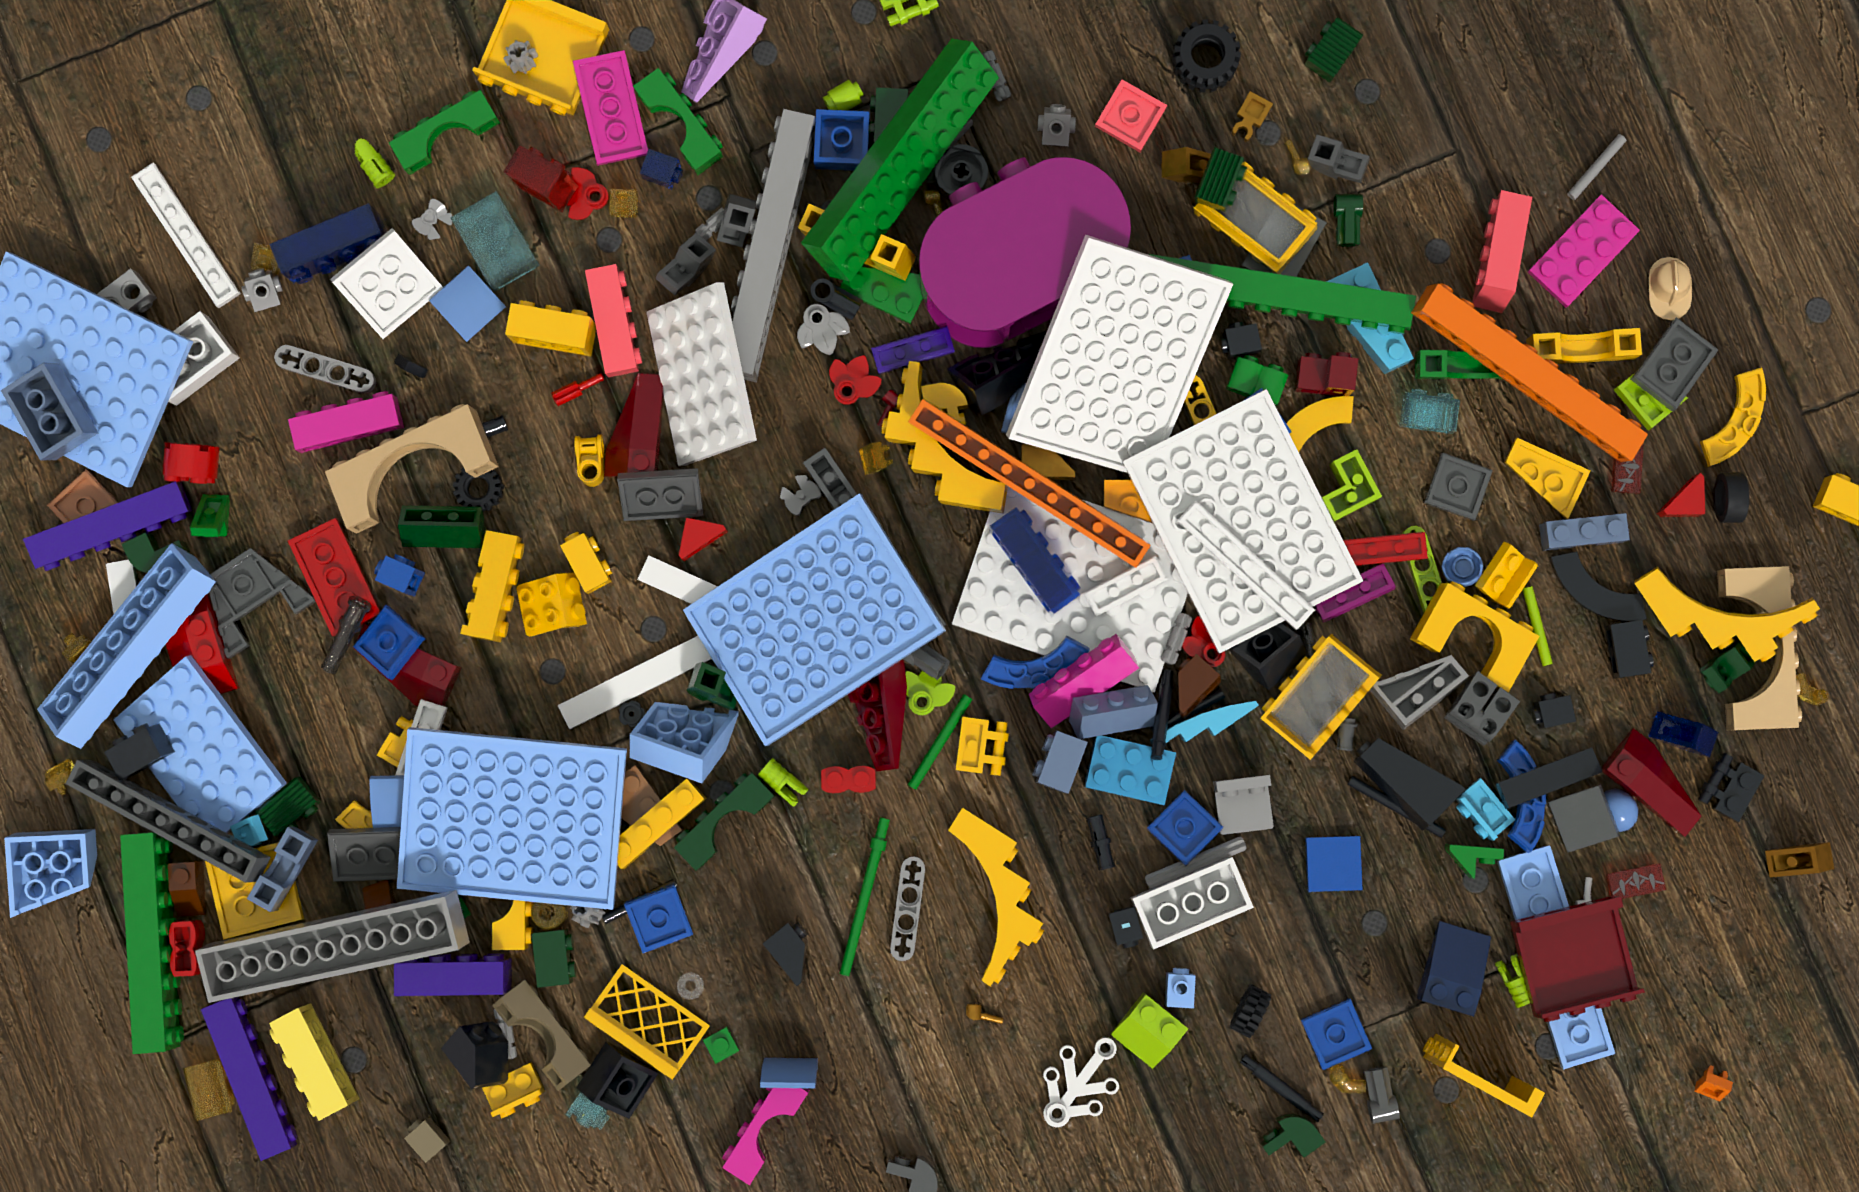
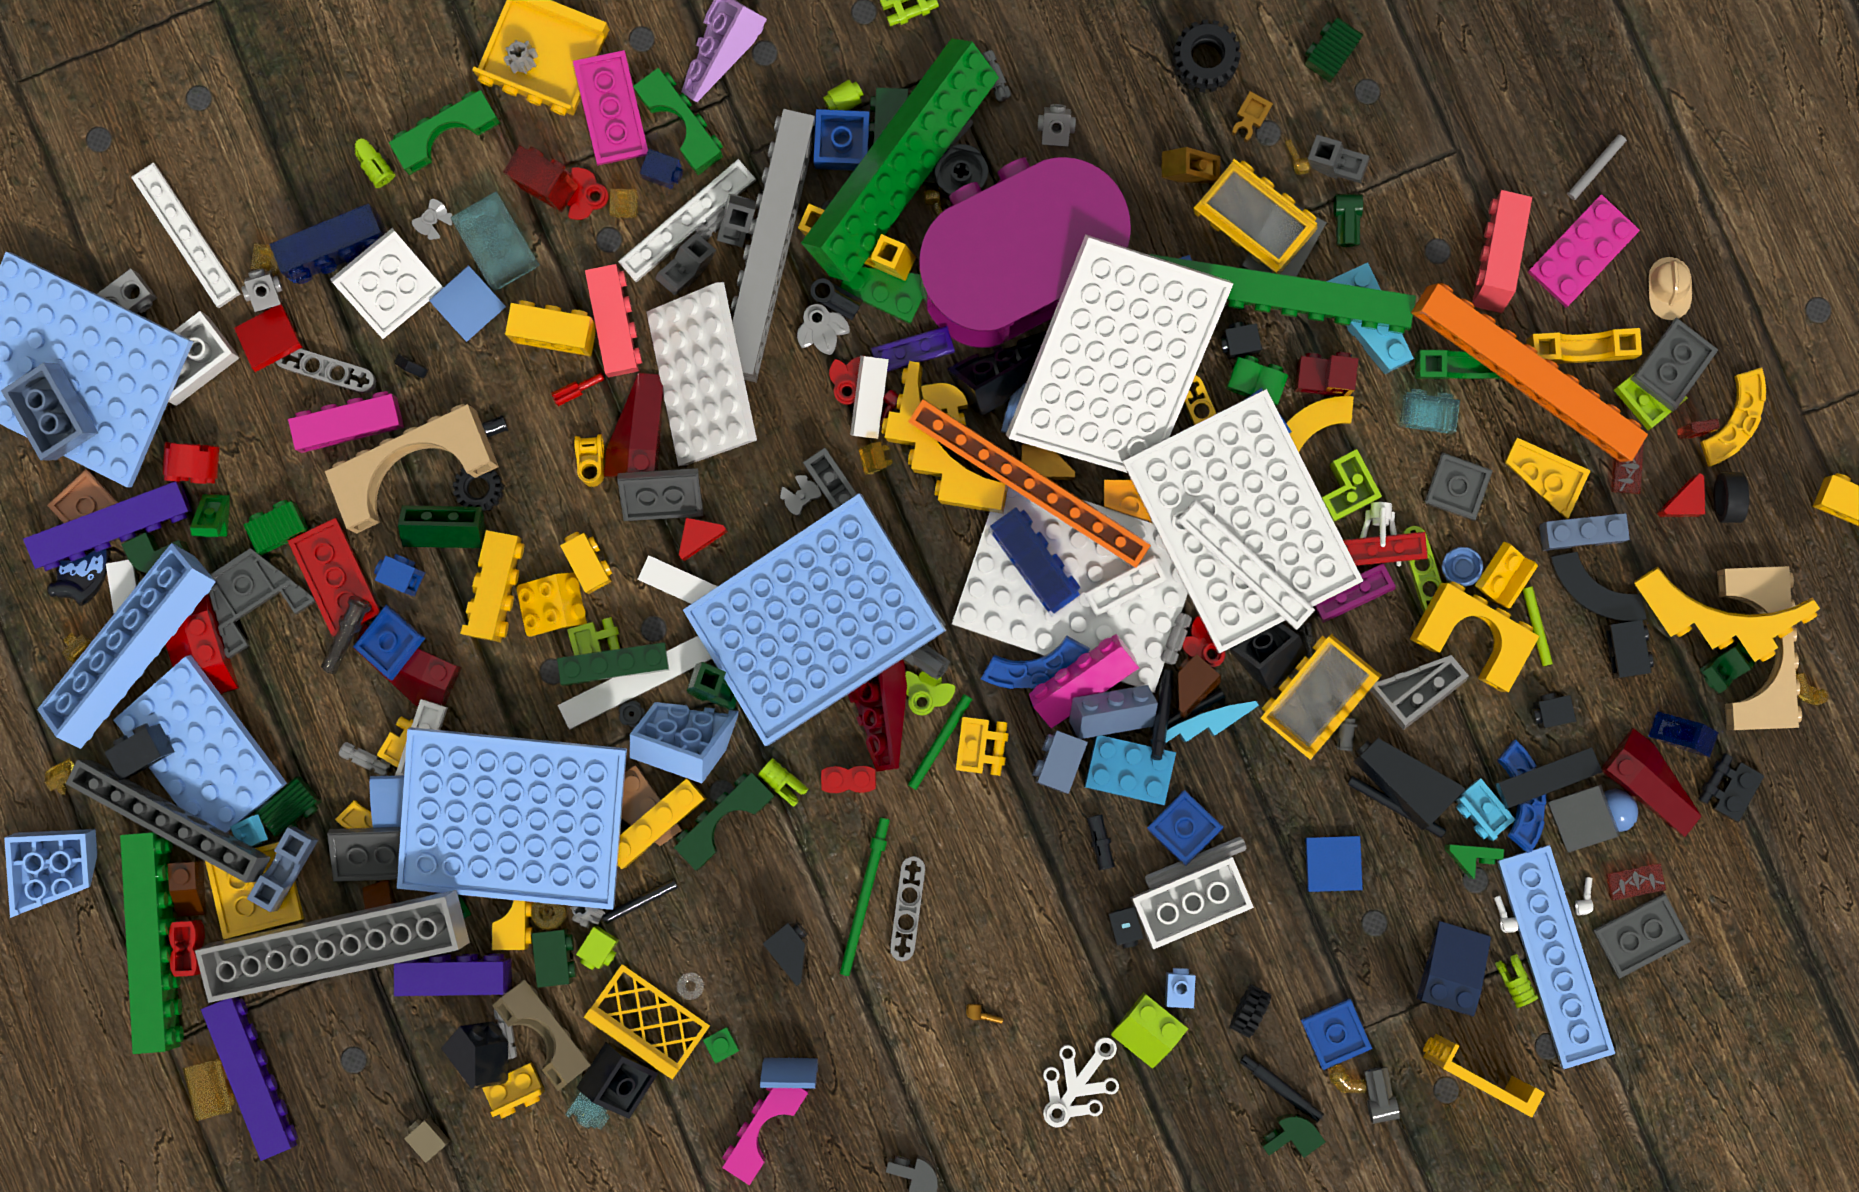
light yellow brick [269,1003,359,1121] -> none
blue tile [624,883,693,953] -> none
yellow arch [948,807,1044,986] -> none
coral plate [1095,80,1167,152] -> none
dark green brick [1195,147,1247,212] -> none
light grey bracket [1213,775,1273,835] -> none
dark grey hips [1444,671,1520,746] -> none
dark red panel [1510,896,1645,1022] -> none
orange tile [1694,1065,1733,1102] -> none
pearl gold slope [1765,842,1834,877] -> none
none -> black arm [47,548,109,606]
none -> red tile [234,304,302,372]
none -> green brick [244,500,310,555]
none -> light grey axle [339,742,391,776]
none -> dark green arch [557,642,670,686]
none -> lime plate [567,617,620,656]
none -> lime brick [576,926,619,970]
none -> white tile [618,159,756,282]
none -> white tile [850,356,889,439]
none -> white plant [1360,502,1401,566]
none -> white hand [1494,896,1518,933]
none -> dark grey tile [1592,893,1691,979]
none -> clear red tile [1677,419,1720,440]

